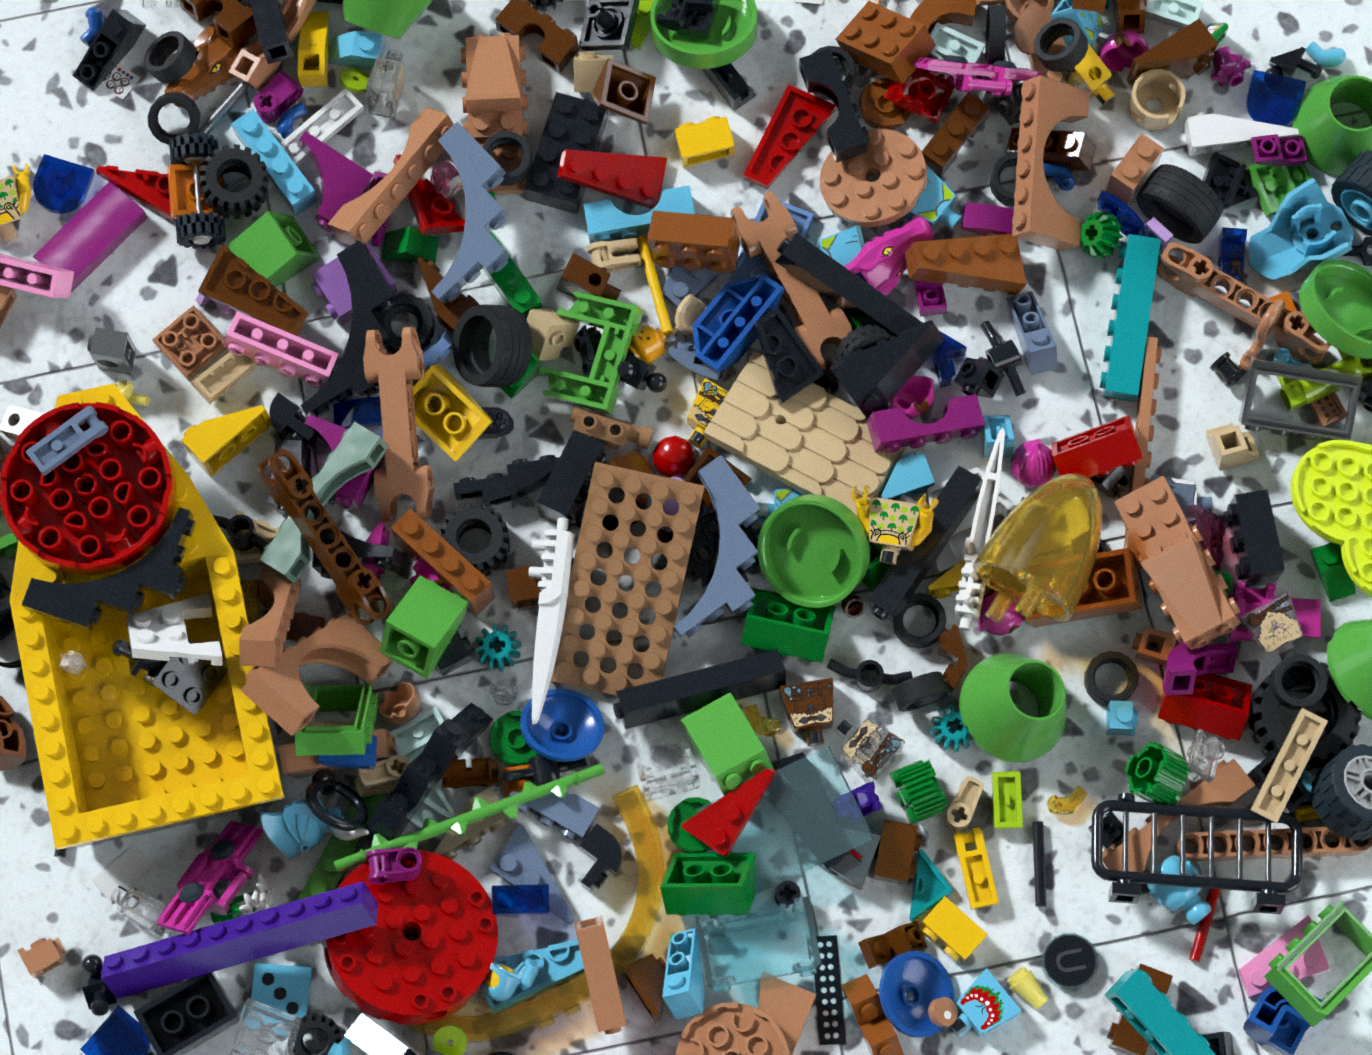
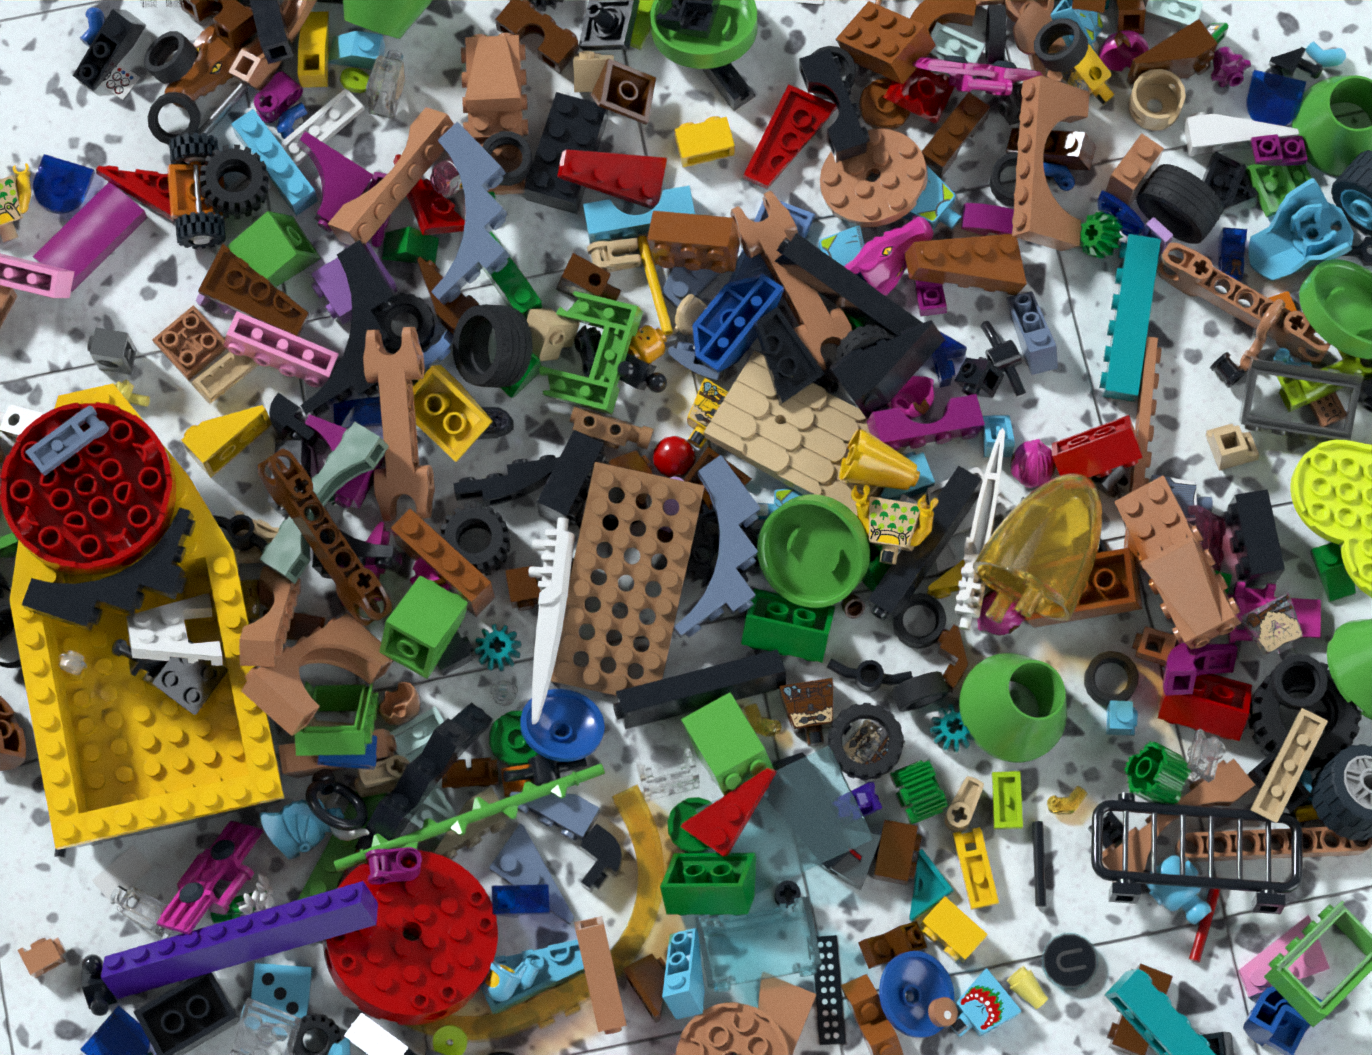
none -> black tyre [828,703,904,781]
none -> yellow cone [839,429,920,490]

